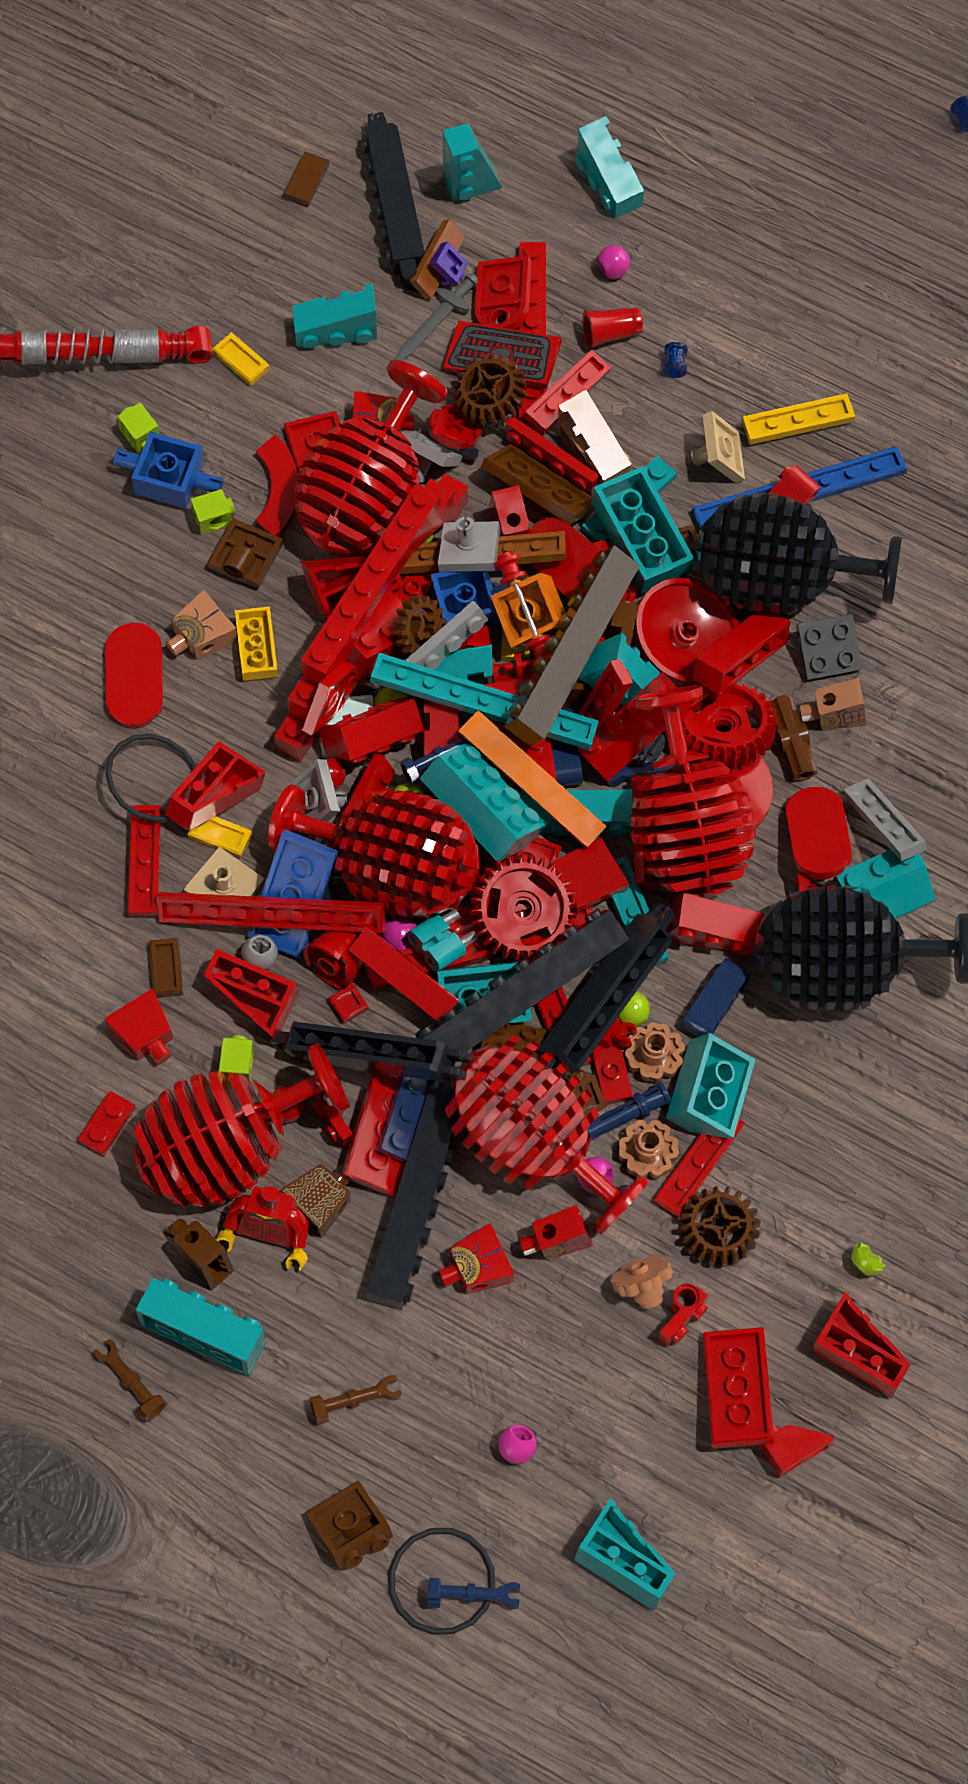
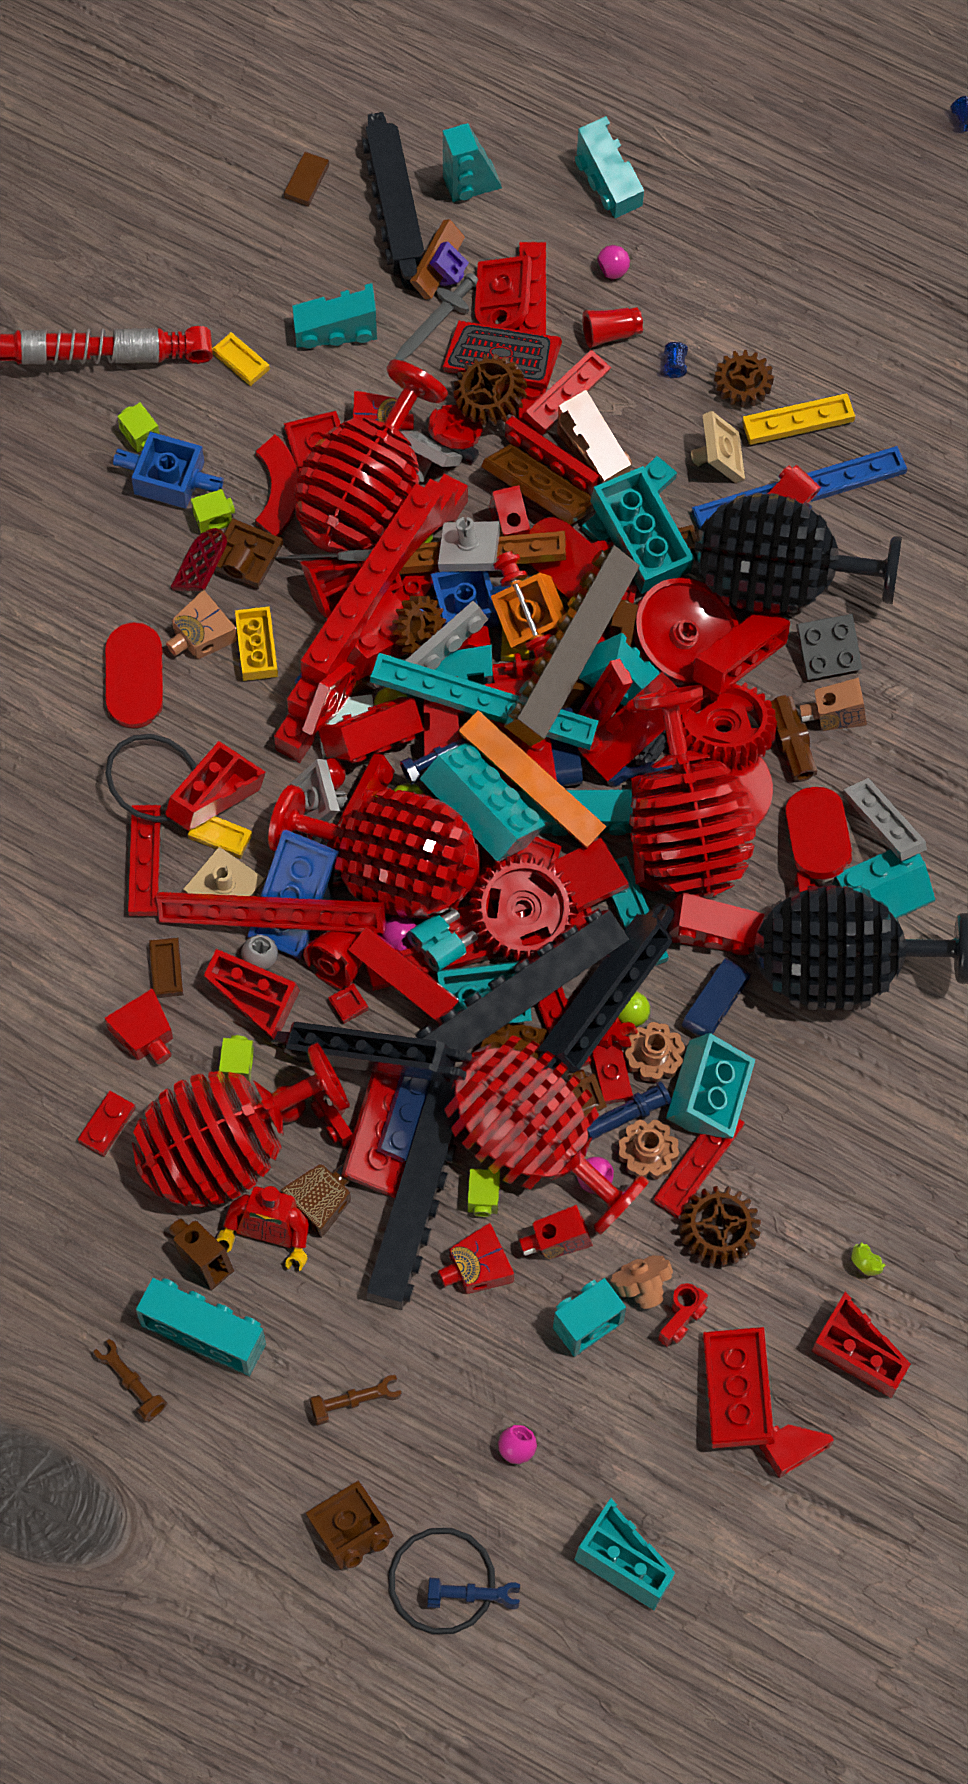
none -> dark red window [170,528,227,591]
none -> dark grey sword [275,547,374,561]
none -> lime brick [468,1169,500,1217]
none -> teal brick [553,1278,626,1357]
none -> reddish brown gear [714,350,774,408]

